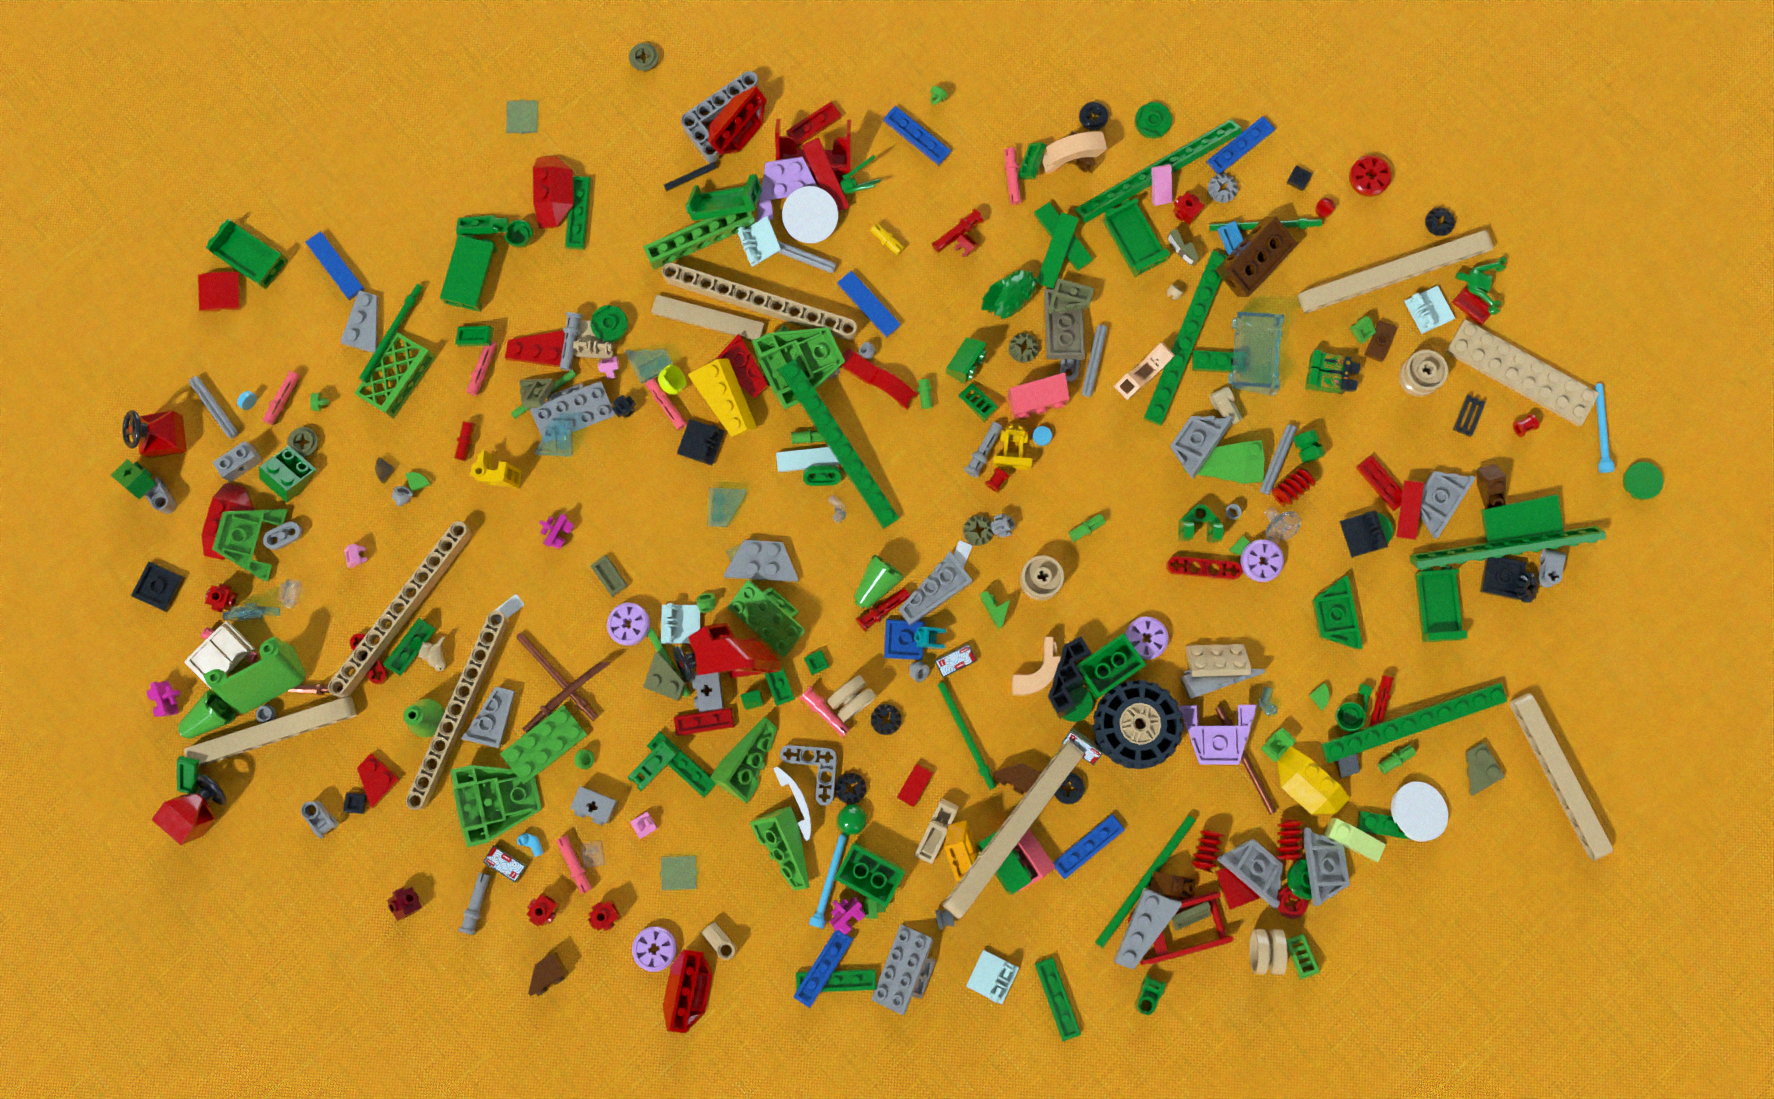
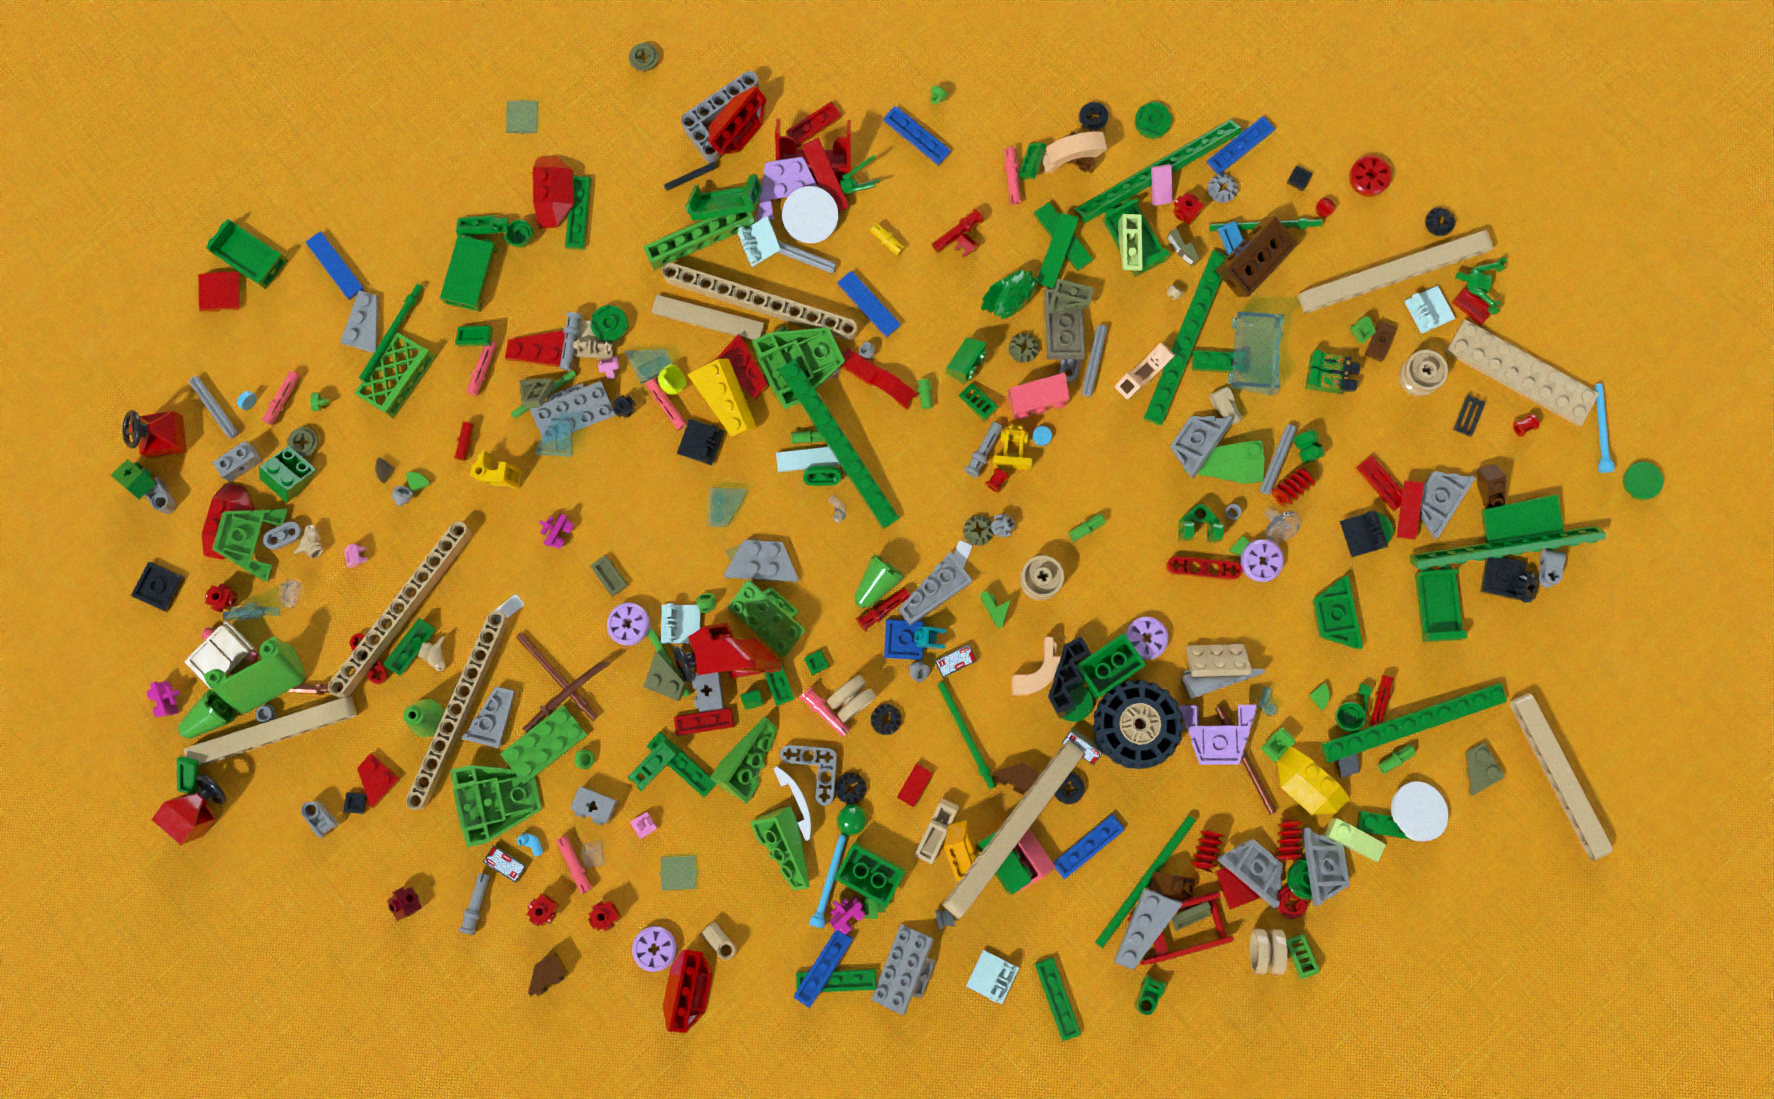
none -> tan animal [294,525,324,559]
none -> yellowish green slope [1118,214,1142,271]

